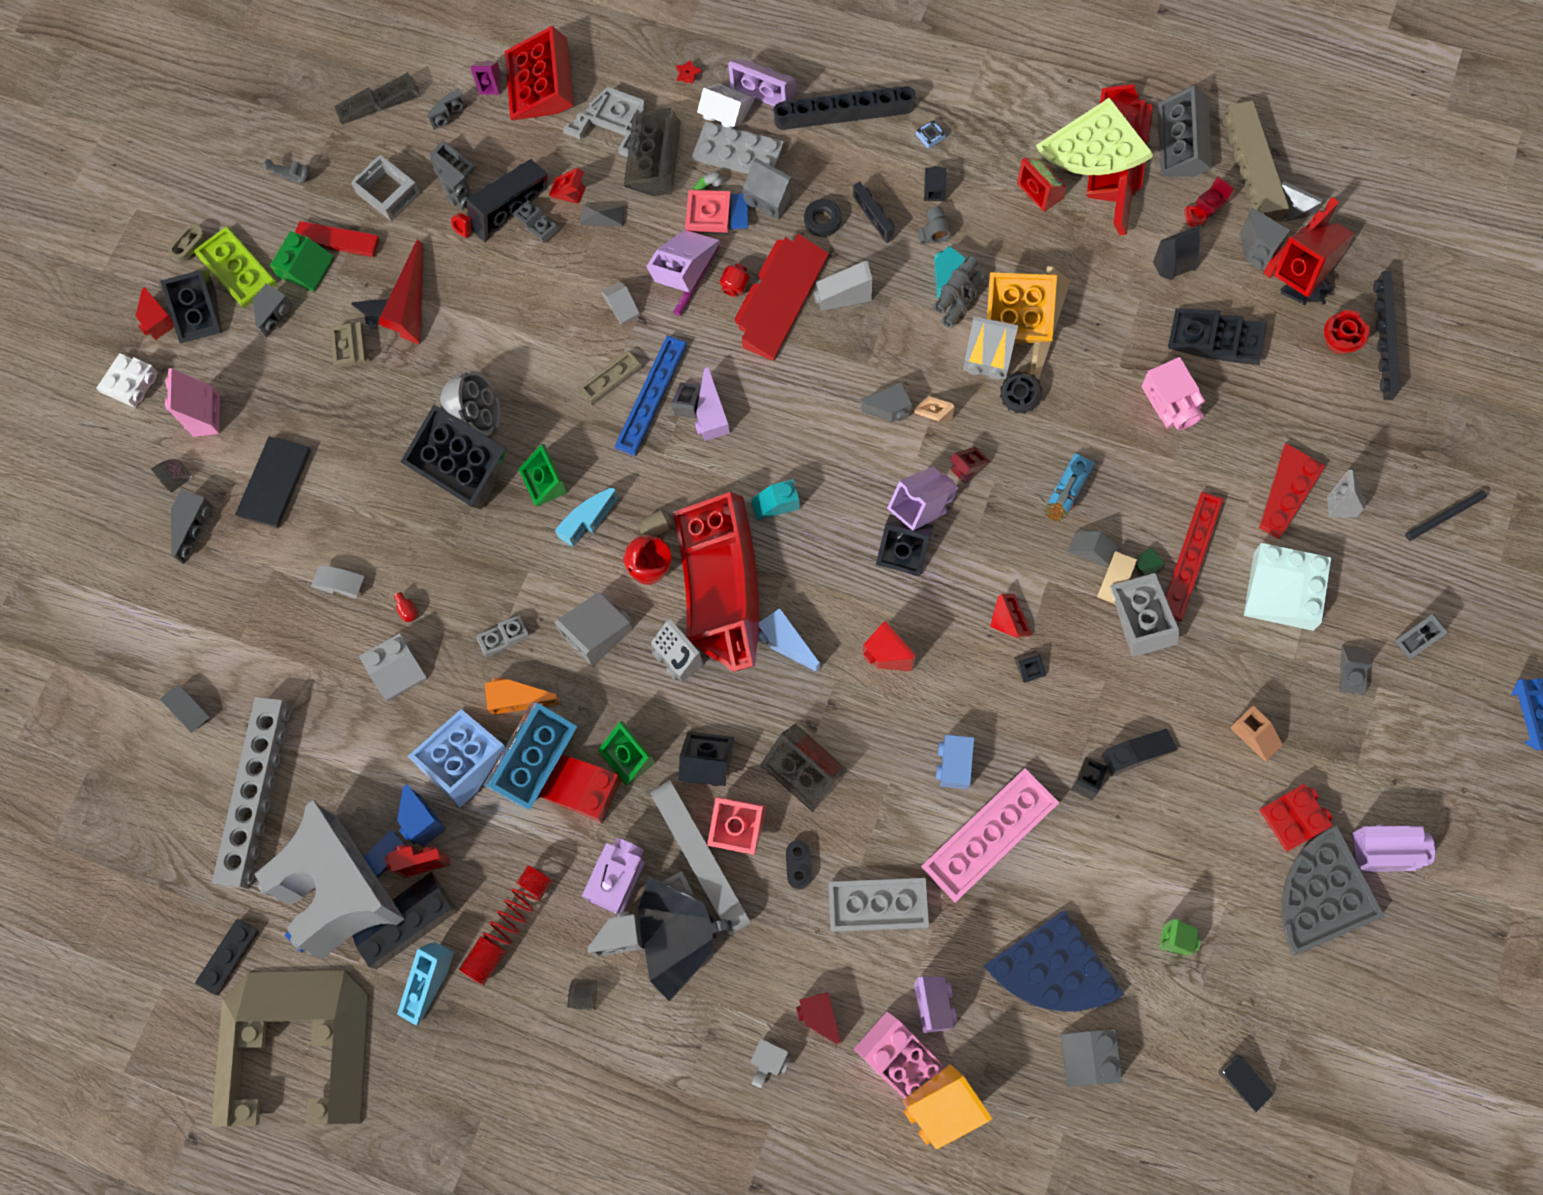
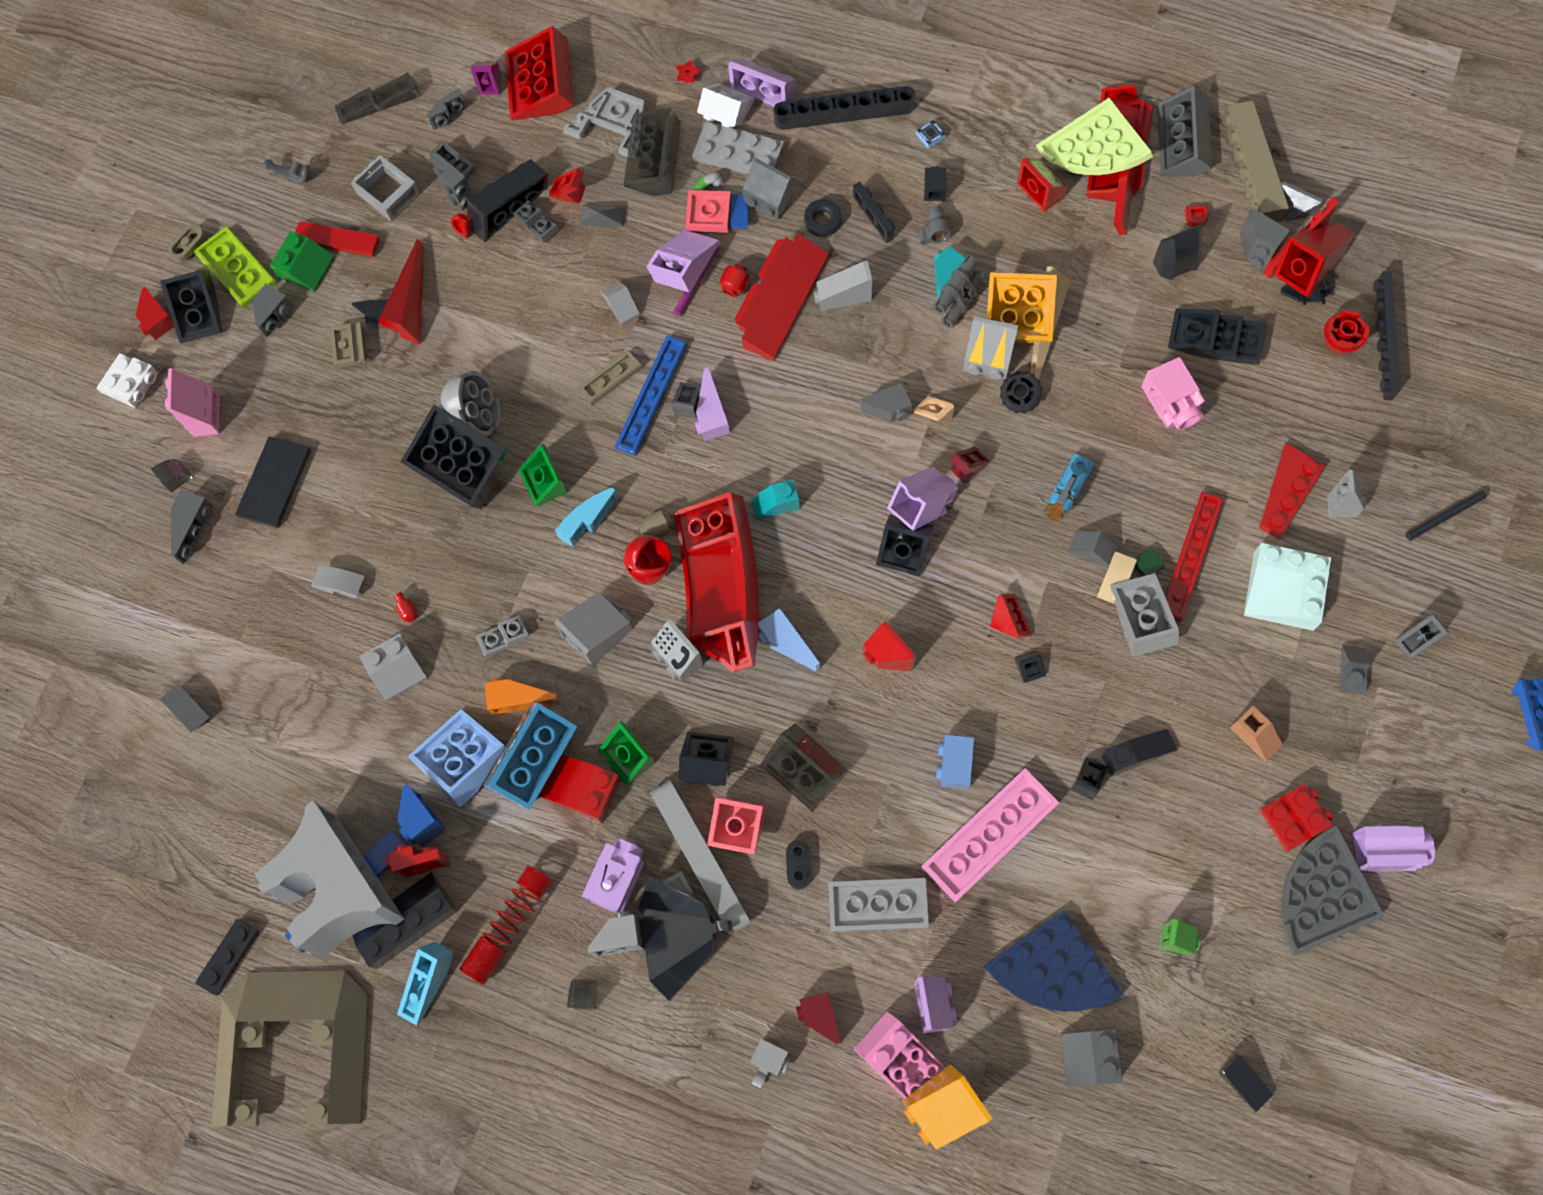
light grey brick [212,697,291,890] -> none
dark red slope [1195,176,1237,216] -> none

